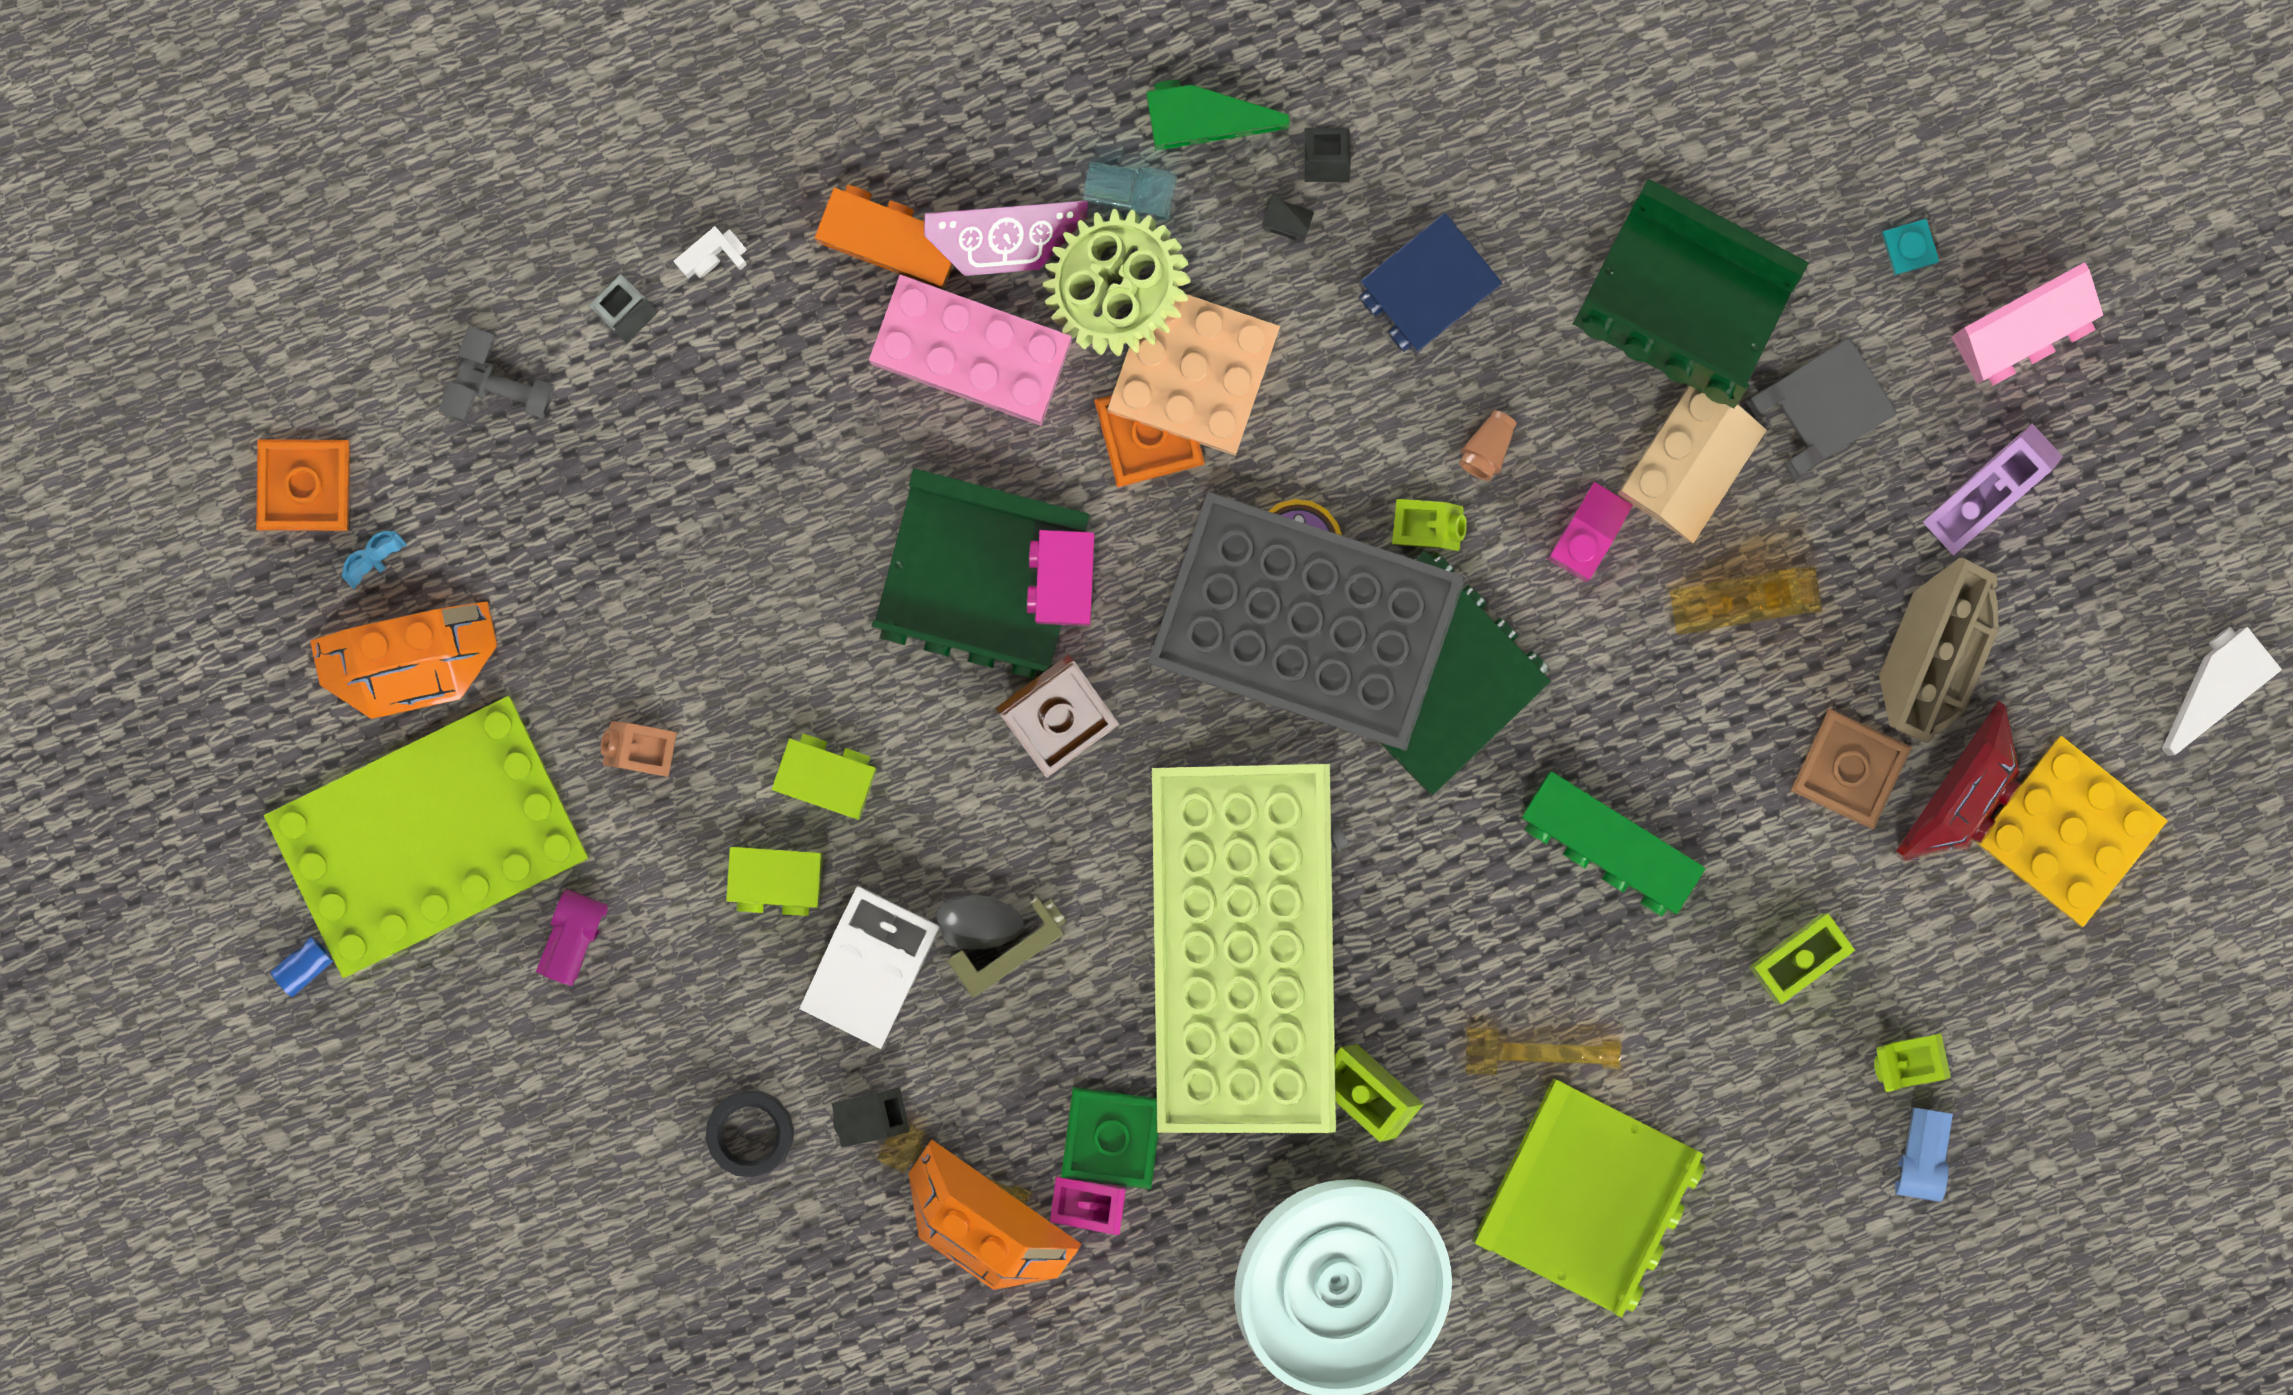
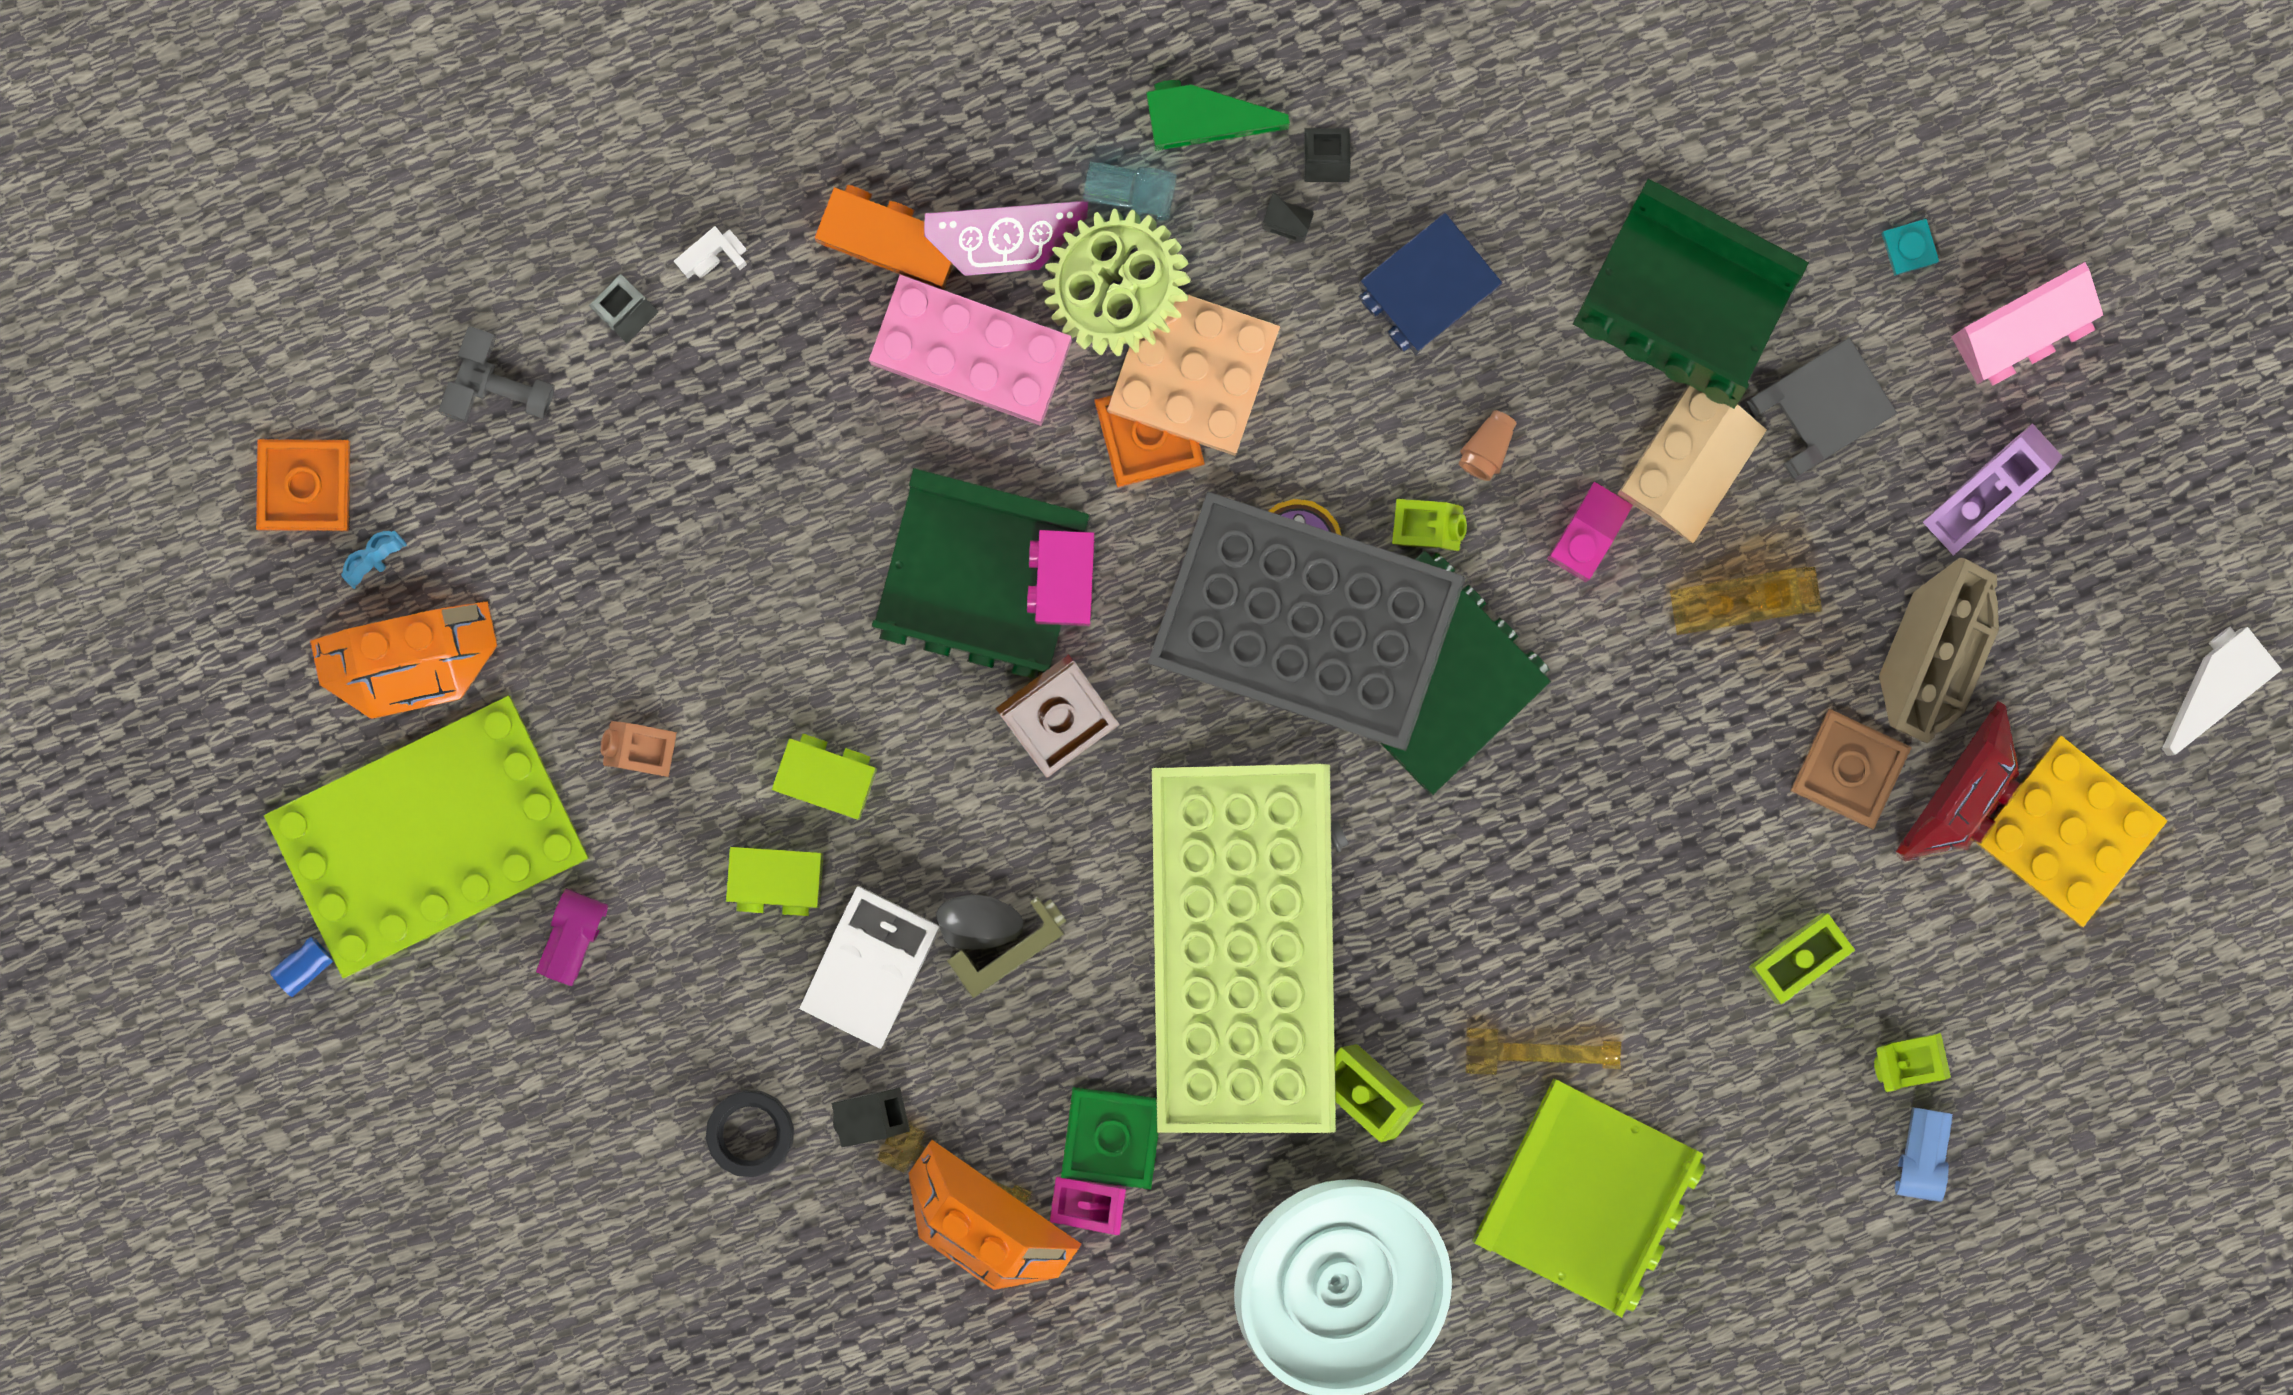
green brick [1520,771,1706,917] -> none

